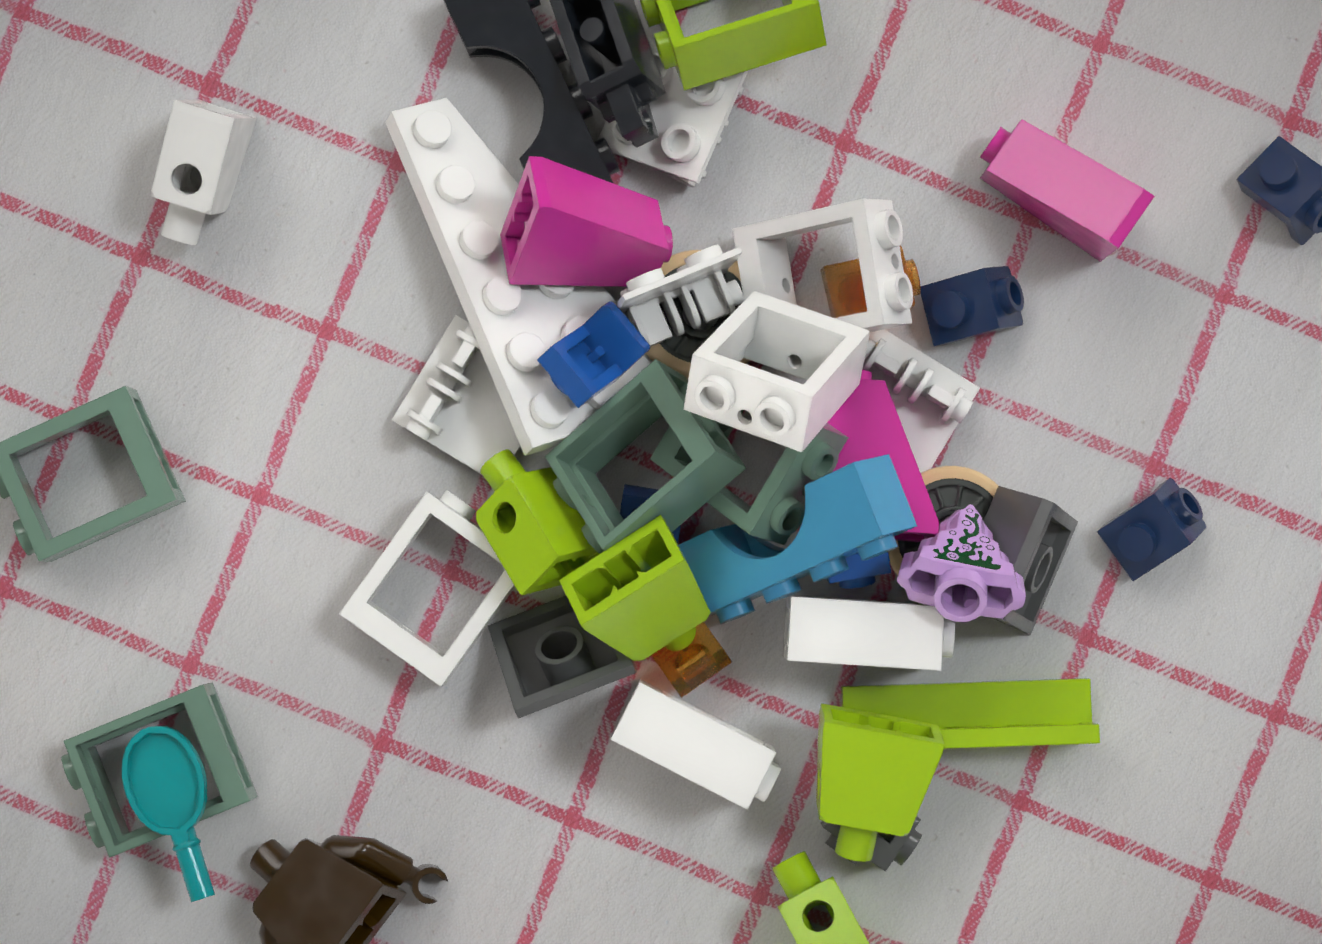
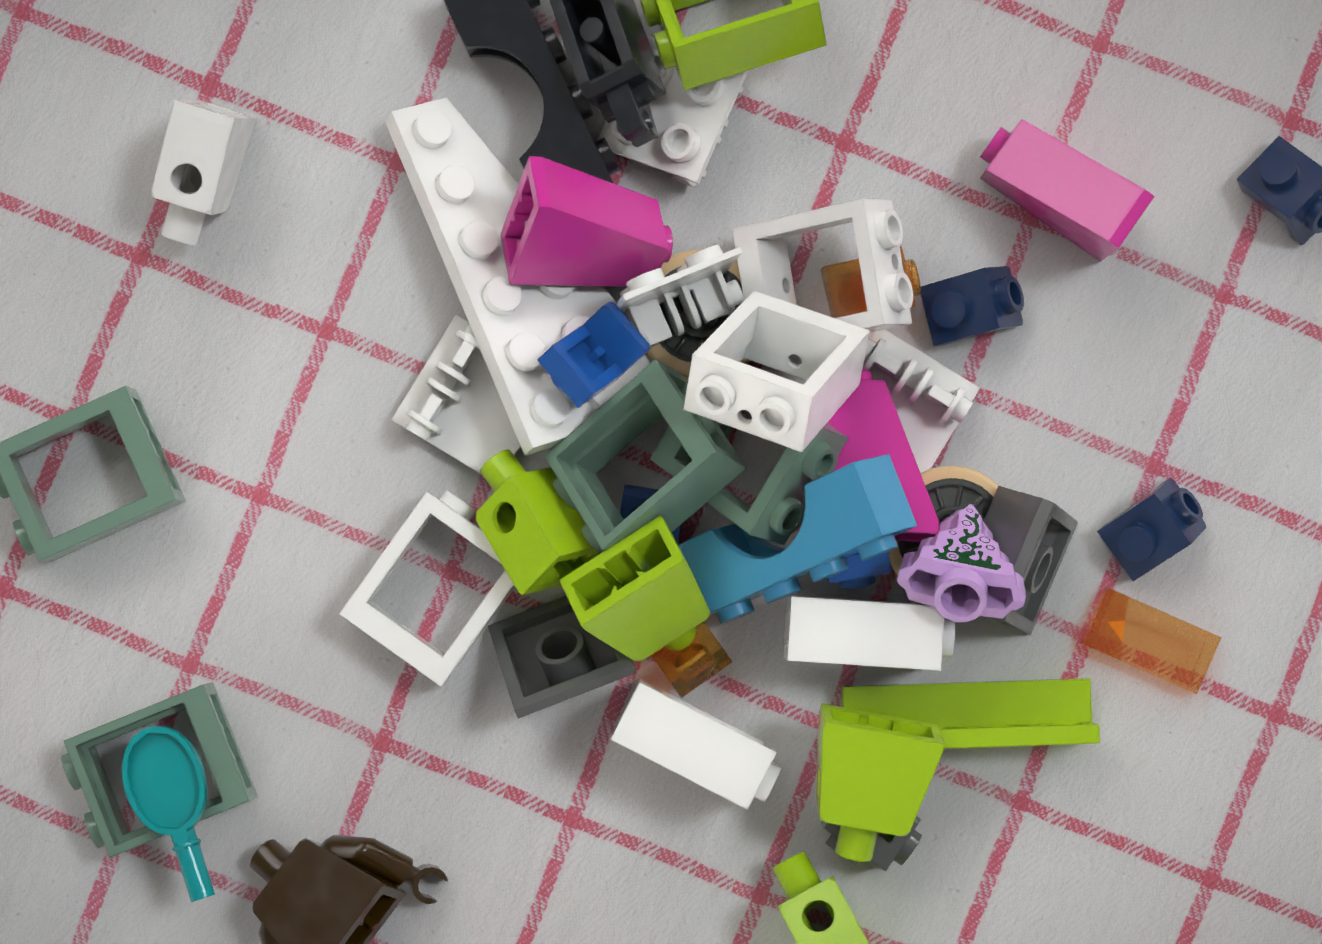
none -> clear orange tile [1080,587,1222,694]

